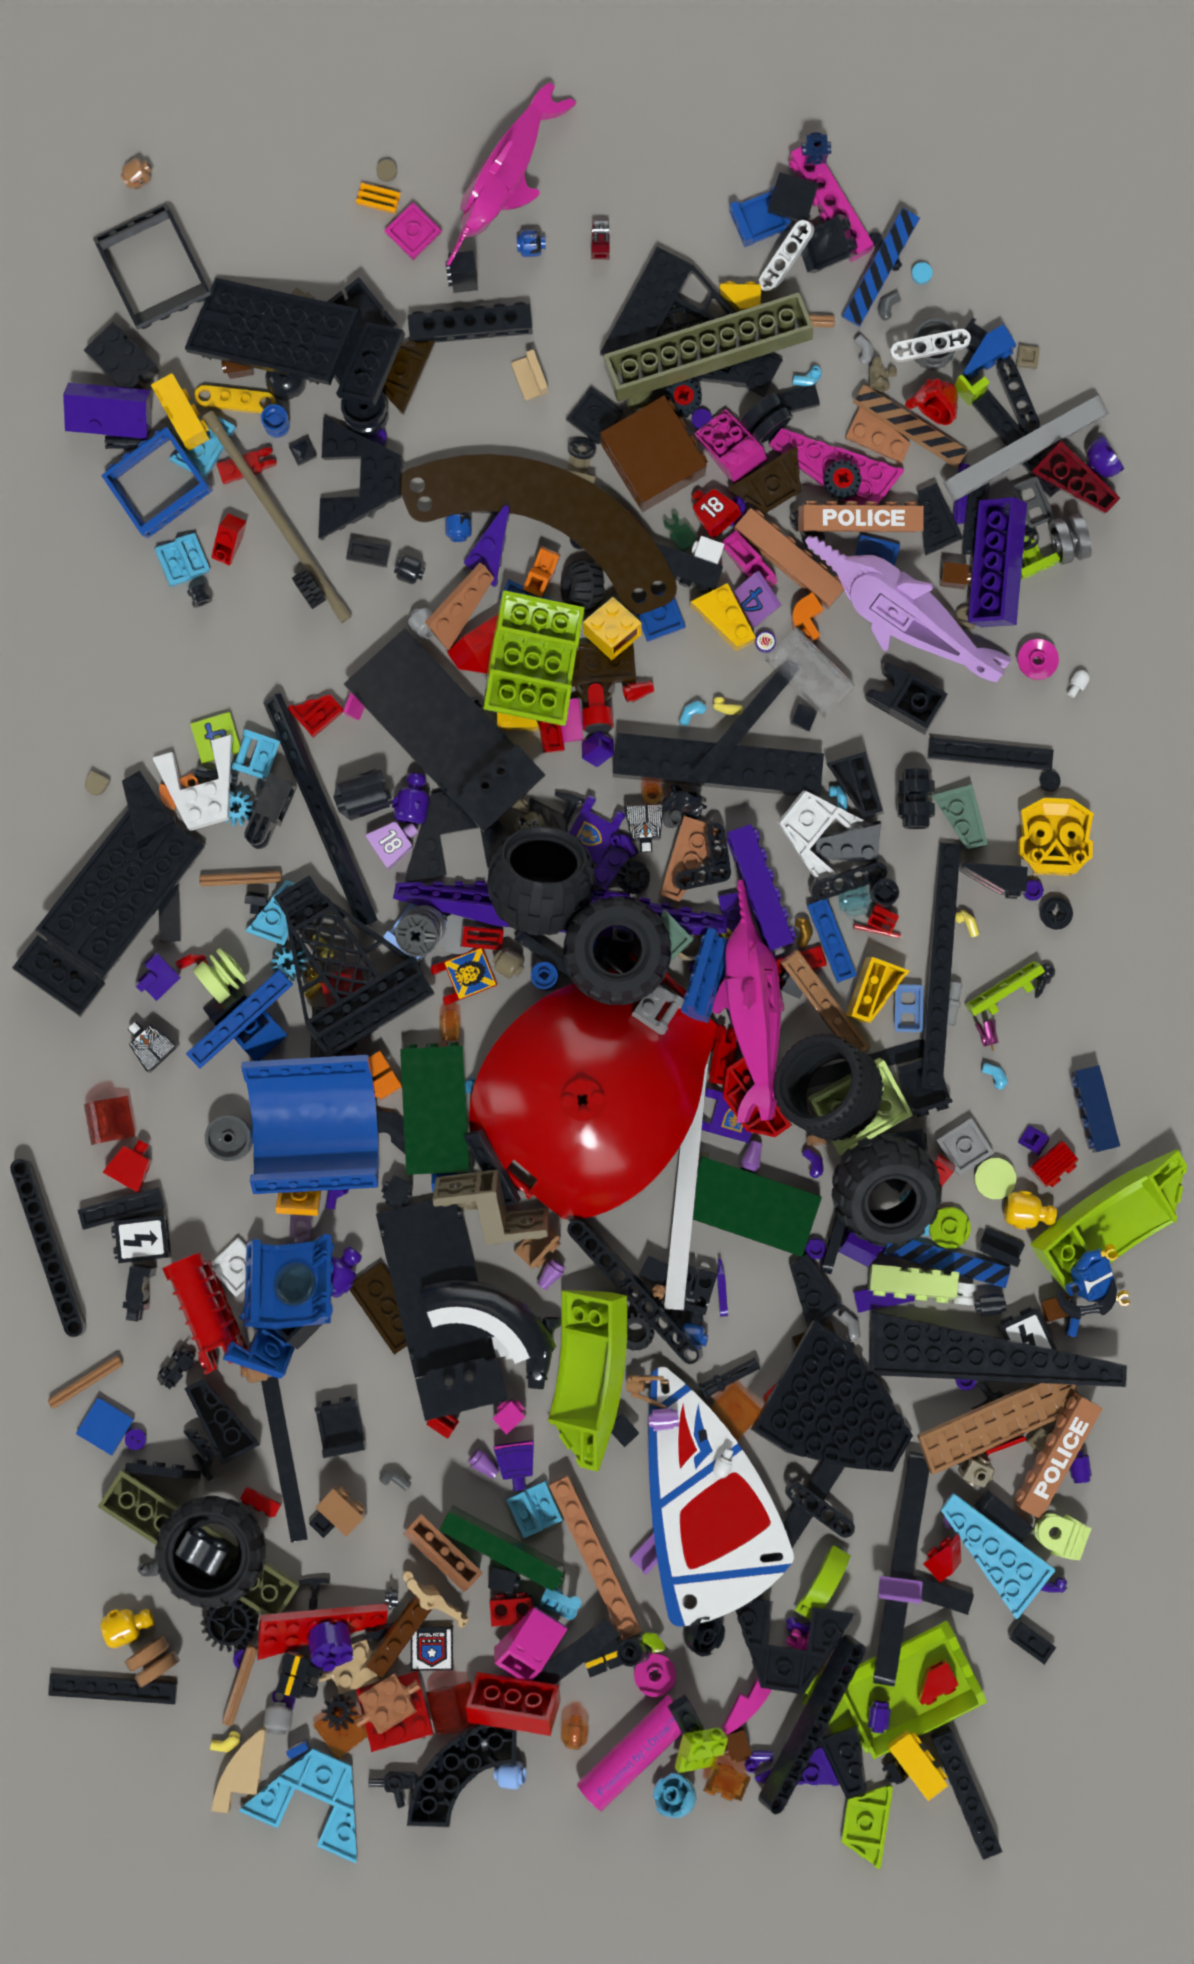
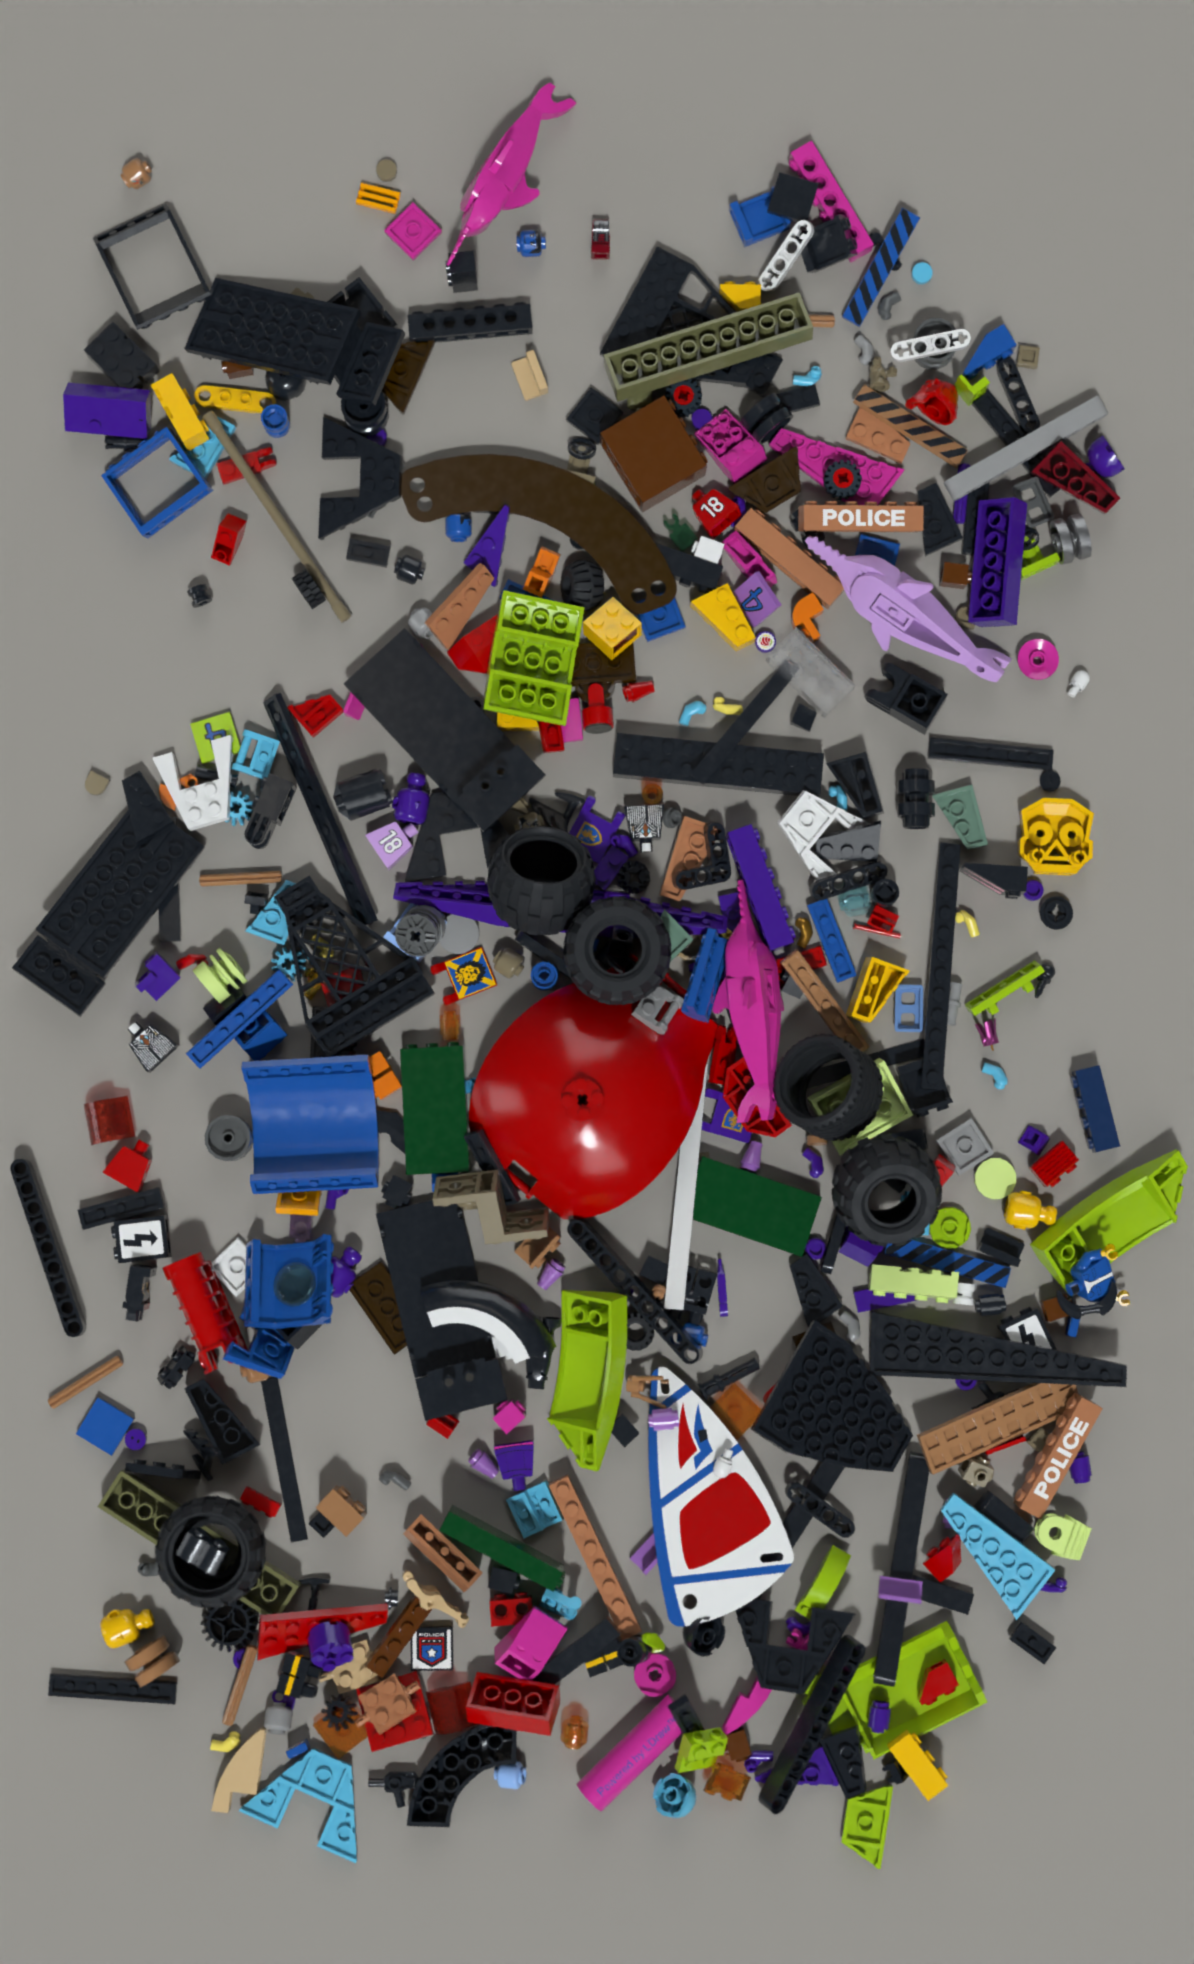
medium azure slope [154,533,210,588] -> none
black tile [289,438,317,466] -> none
black panel [314,1396,366,1459] -> none
black bar [364,1622,394,1642] -> none
red tile [460,926,504,950] -> none
dark purple panel [582,731,614,767] -> none
black hair [662,785,707,819] -> none
dark blue brick [802,132,831,165] -> none
black brick [930,1727,1003,1860] -> none
black panel [958,317,987,354] -> none

